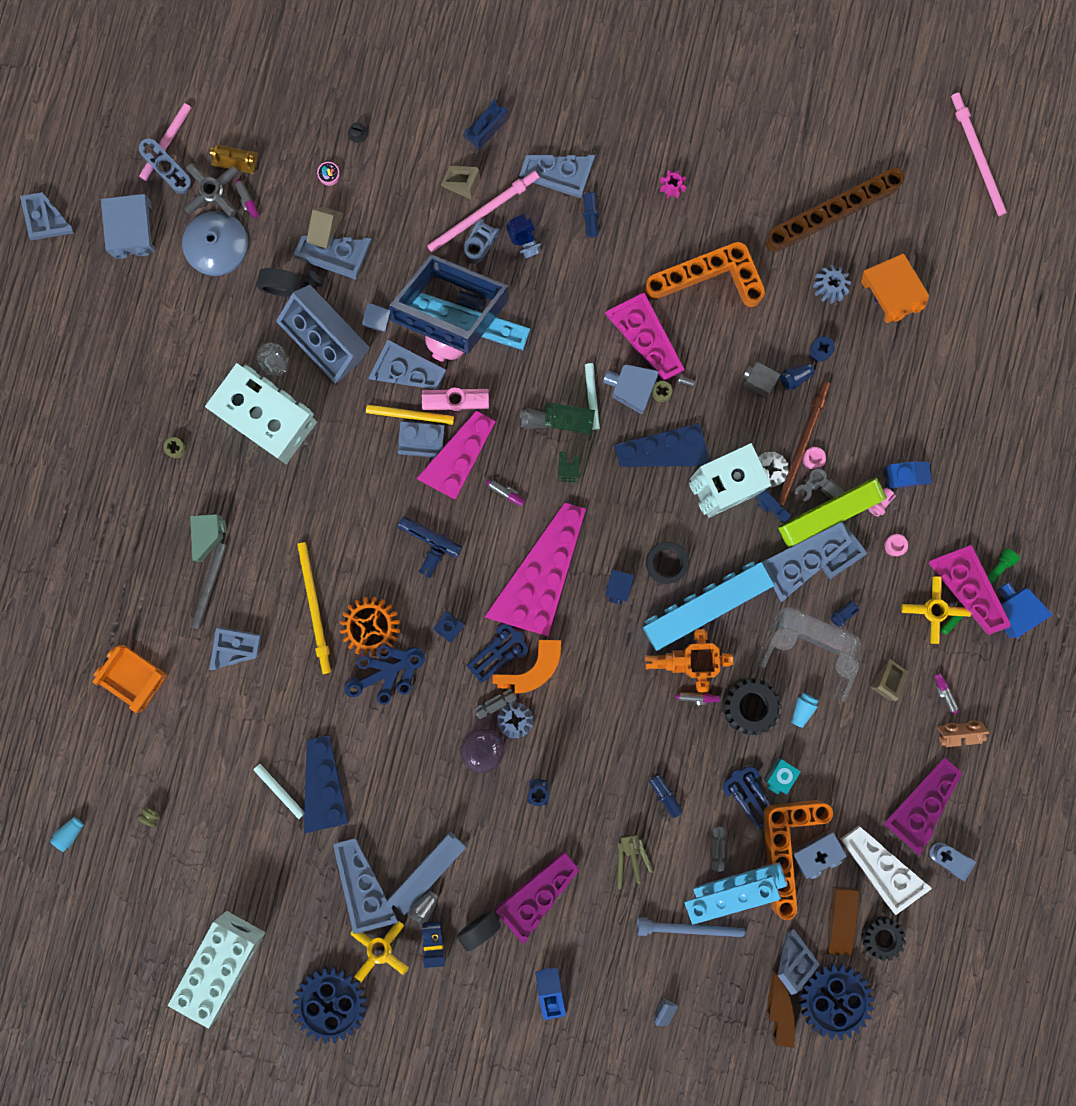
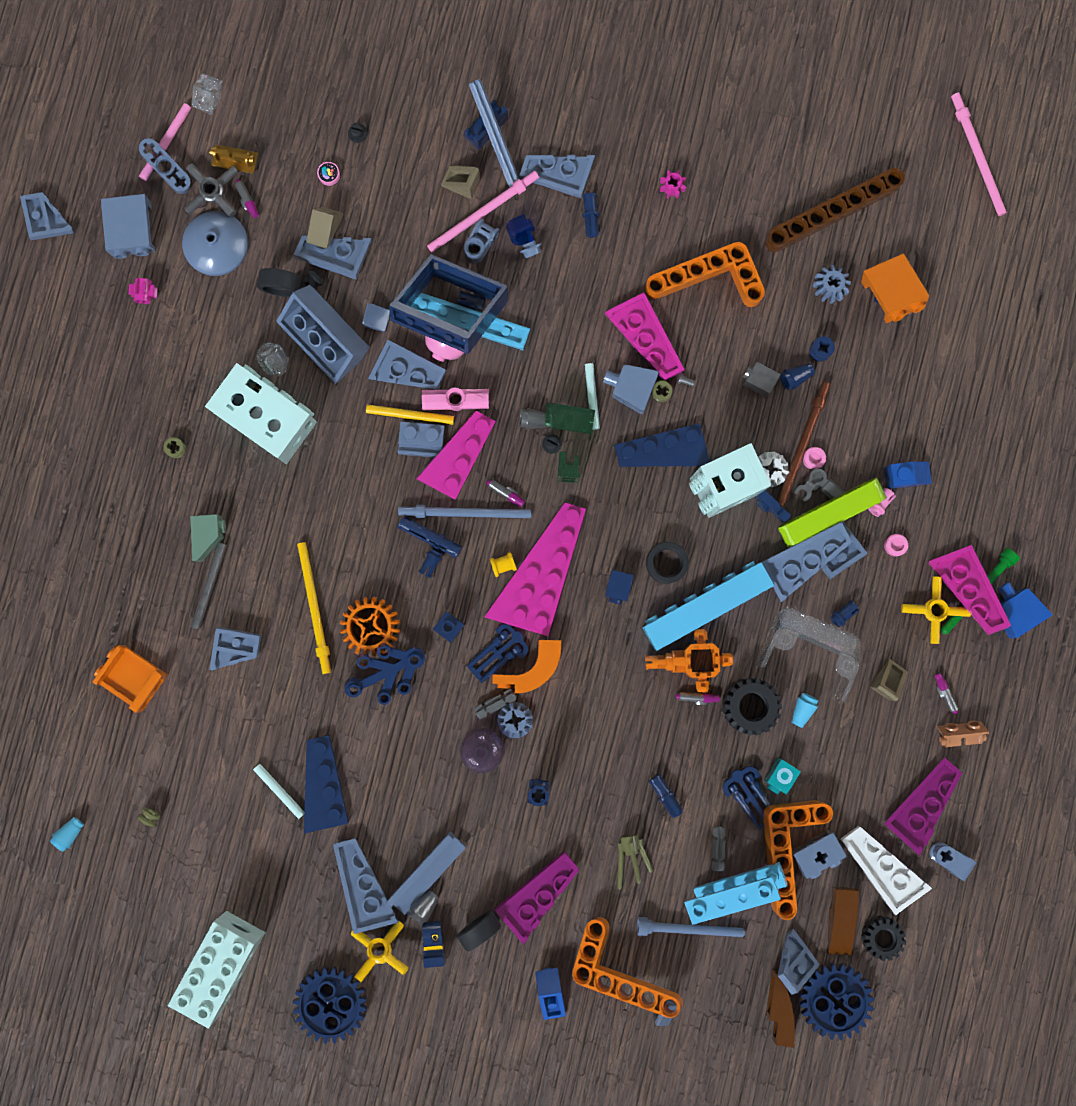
none -> dark pink gear [128,278,157,304]
none -> clear brick [191,73,223,115]
none -> sand blue bar [398,505,531,518]
none -> sand blue axle [469,79,519,187]
none -> yellow bush [490,551,517,577]
none -> black piece [542,434,562,454]
none -> orange beam [572,917,683,1018]

